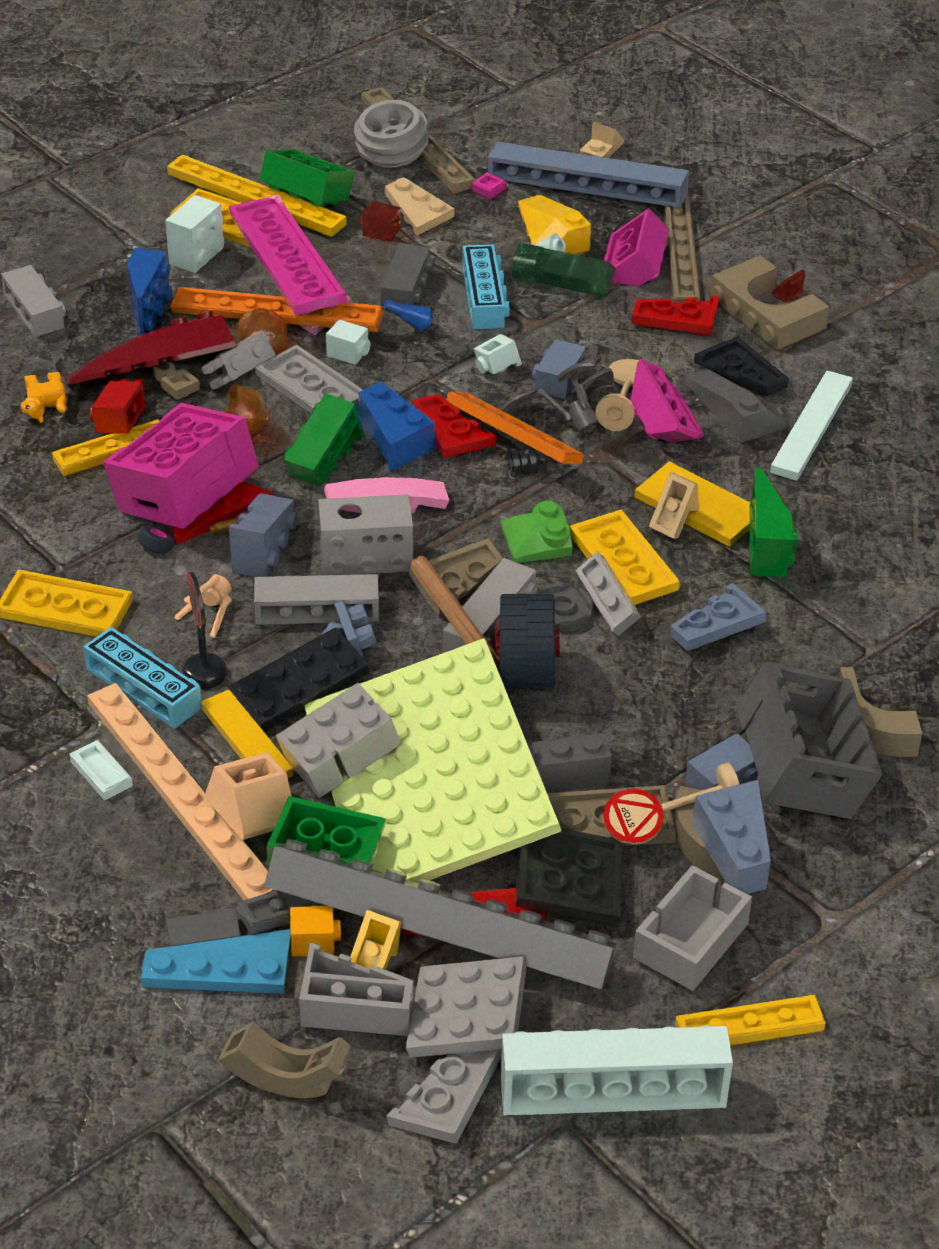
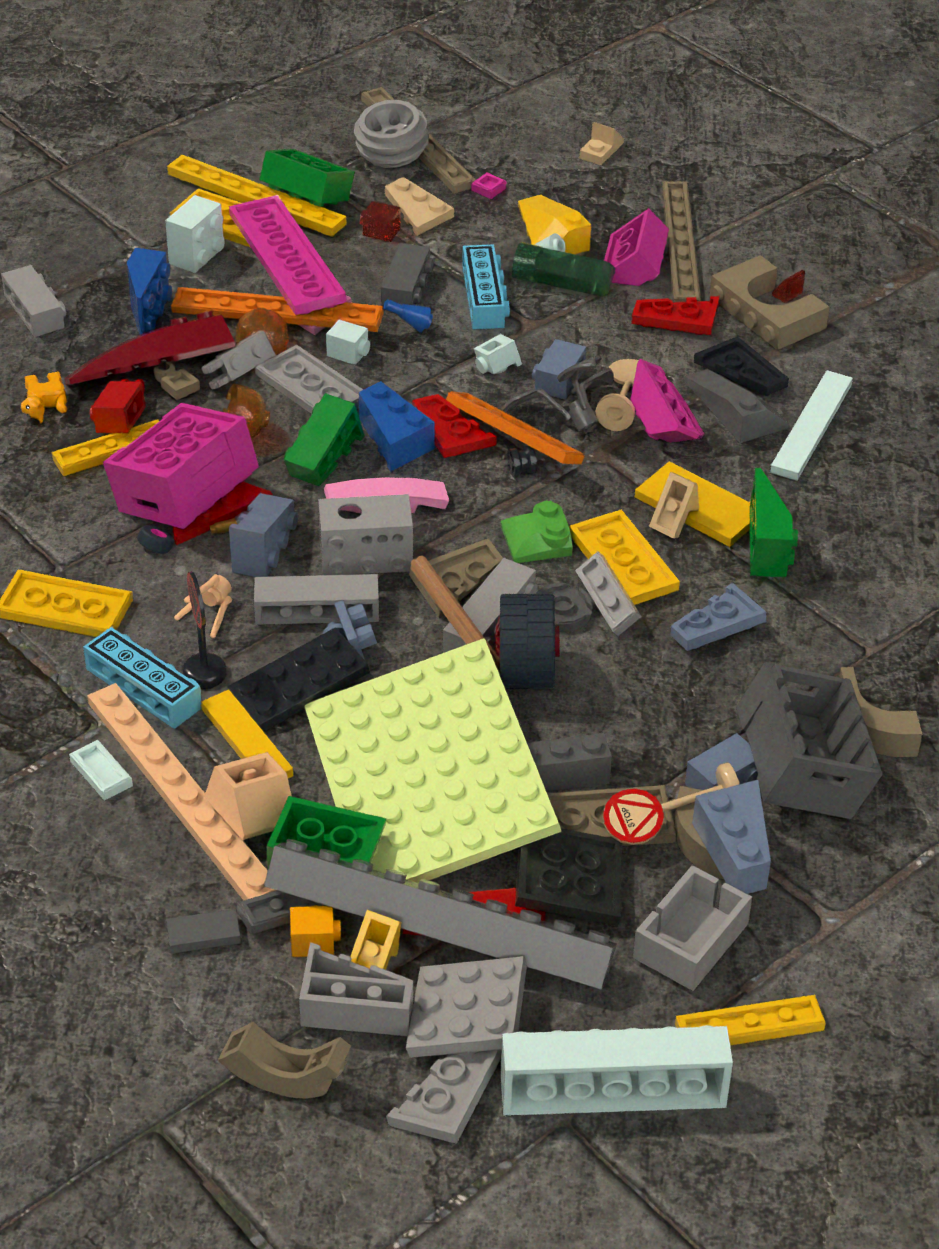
dark azure wing [141,929,291,994] -> none
light grey piece [276,683,401,798] -> none
sand blue brick [488,142,689,208] -> none

